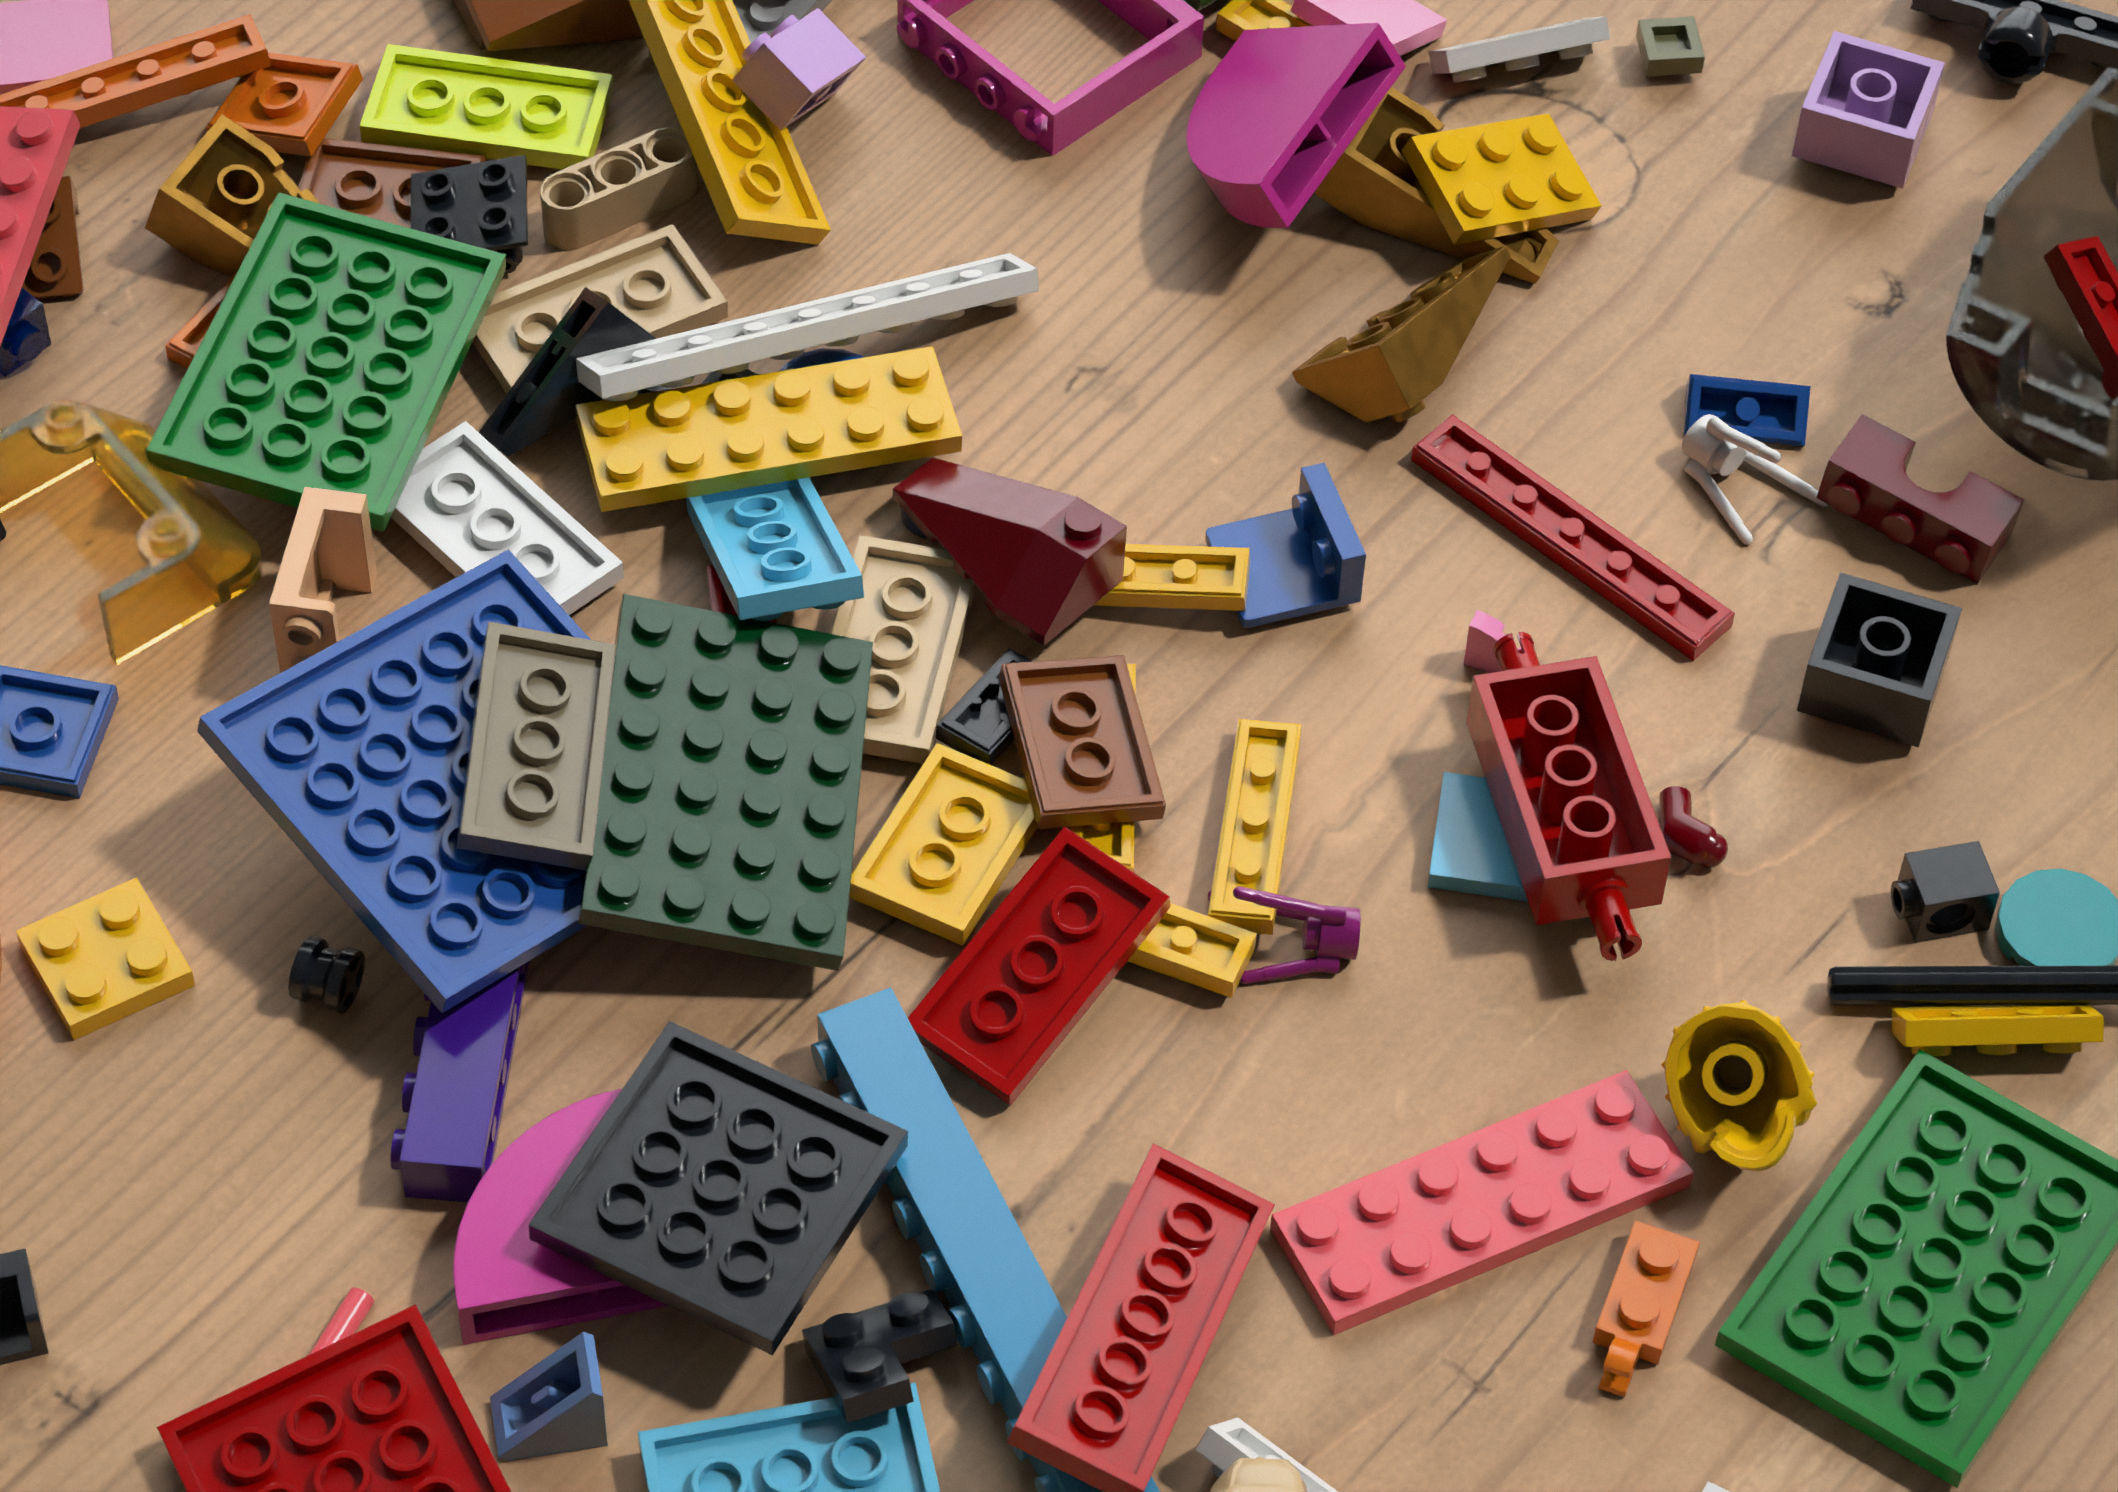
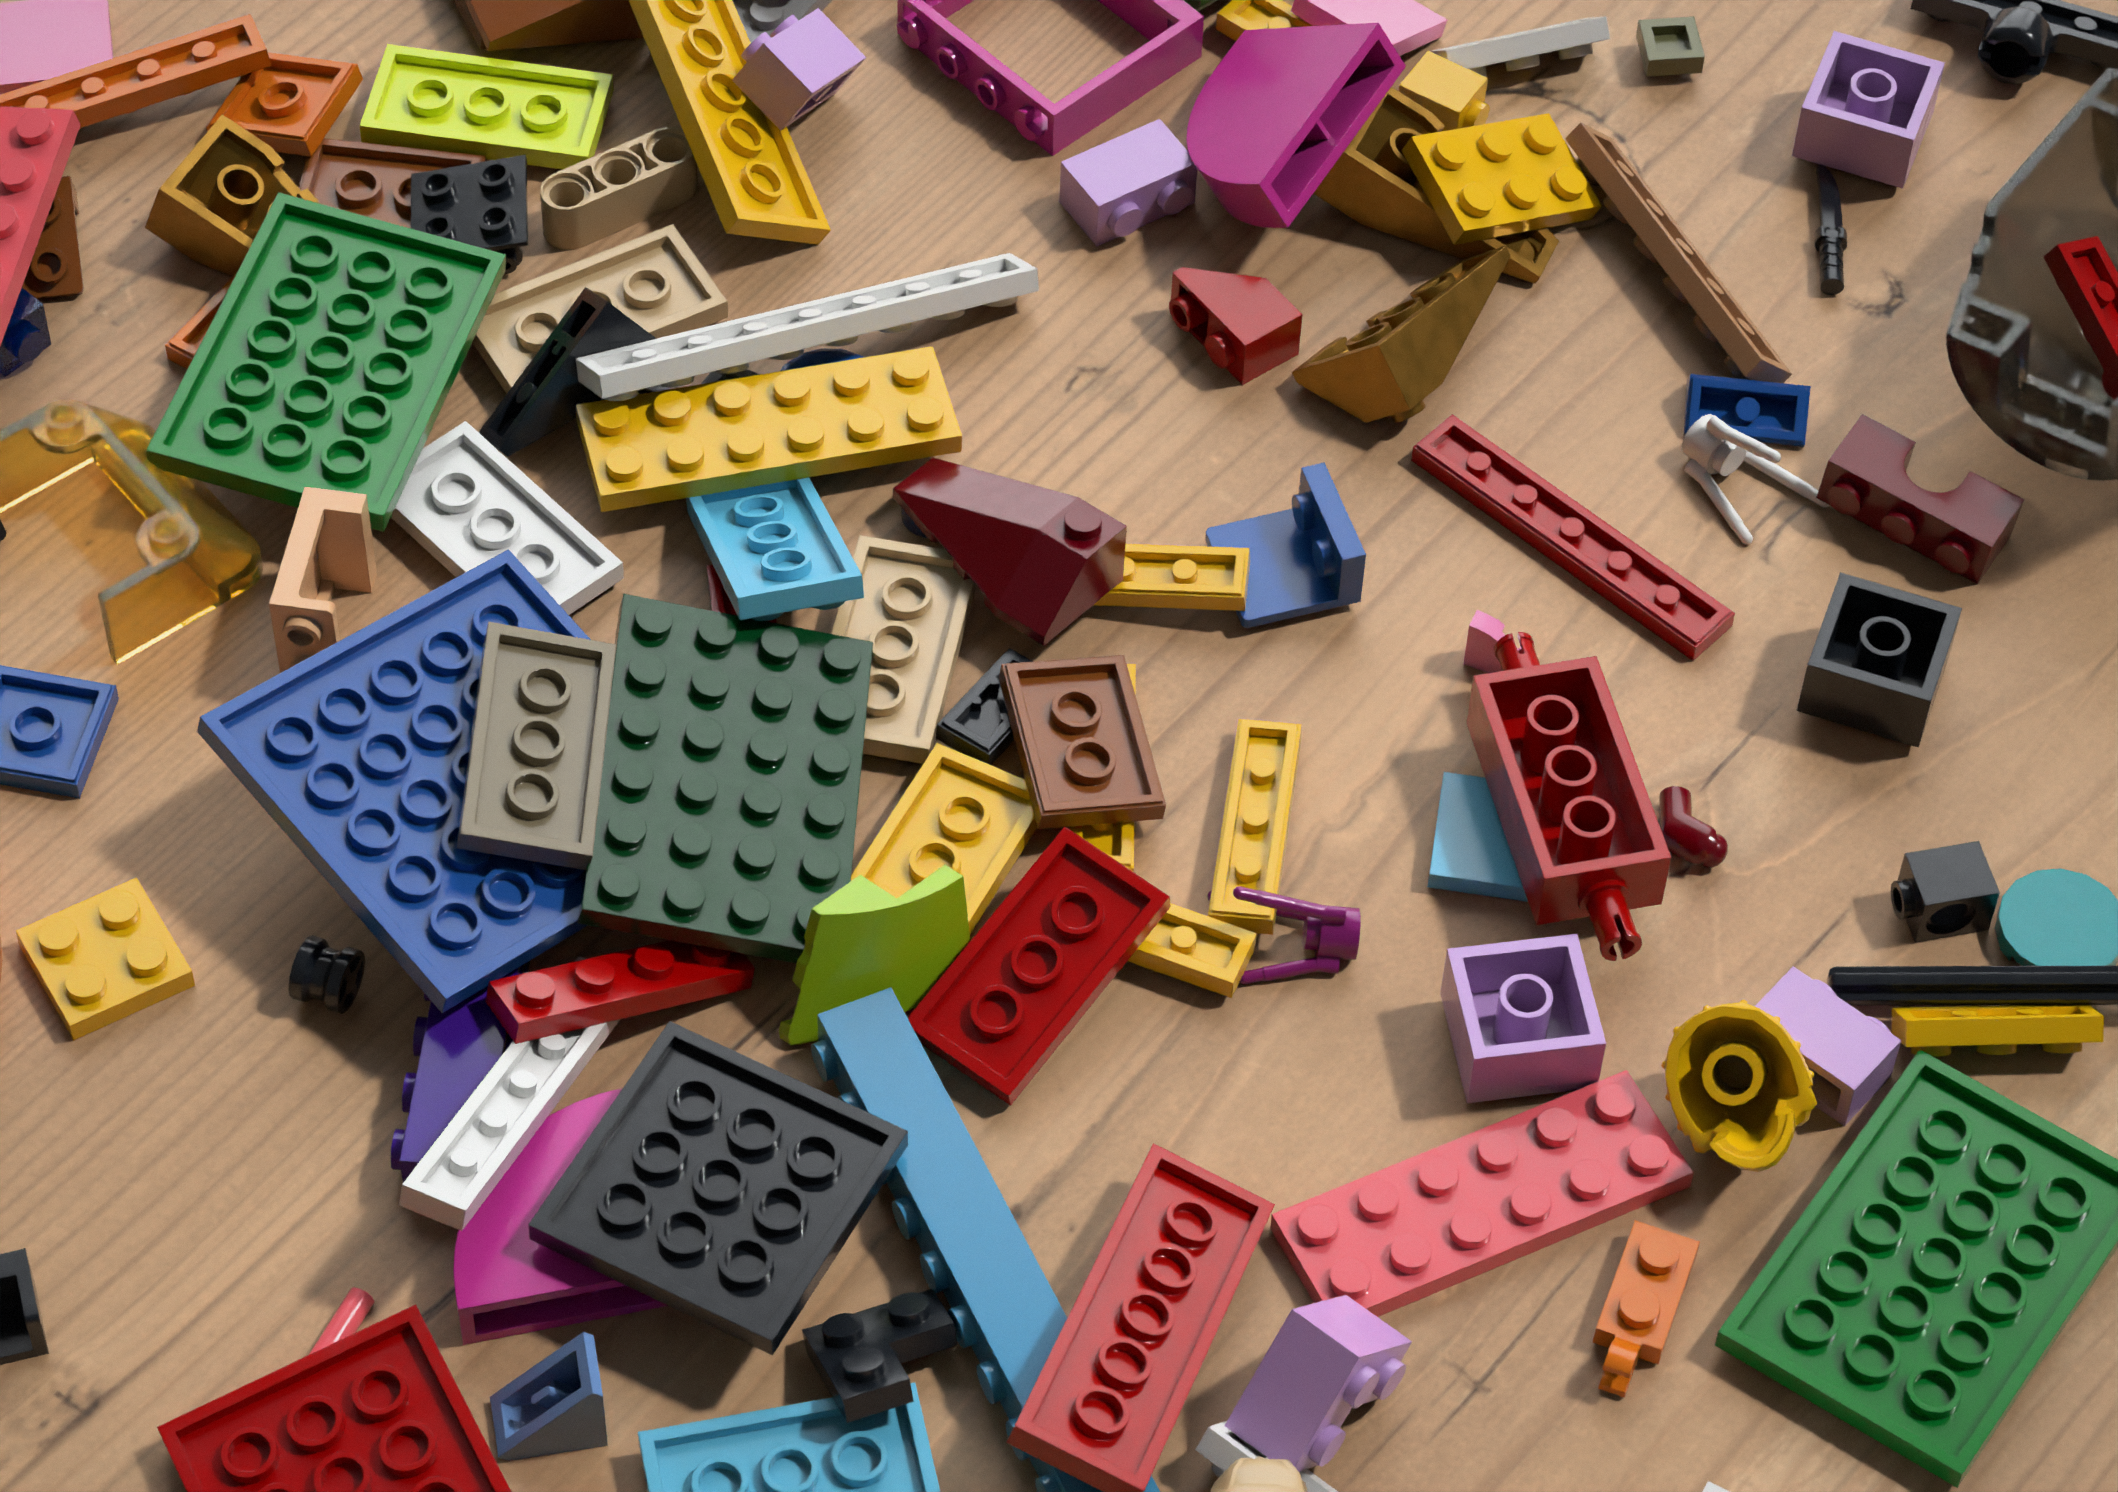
none -> white plate [399,956,620,1231]
none -> red plate [485,940,755,1044]
none -> lime slope [779,865,970,1045]
none -> lavender brick [1059,119,1197,246]
none -> red slope [1169,267,1303,385]
none -> lavender brick [1224,1295,1412,1472]
none -> yellow brick [1399,51,1490,131]
none -> lavender brick [1440,934,1606,1103]
none -> medium nougat plate [1565,122,1792,383]
none -> lavender brick [1755,966,1901,1127]
none -> black piece [1815,165,1847,295]

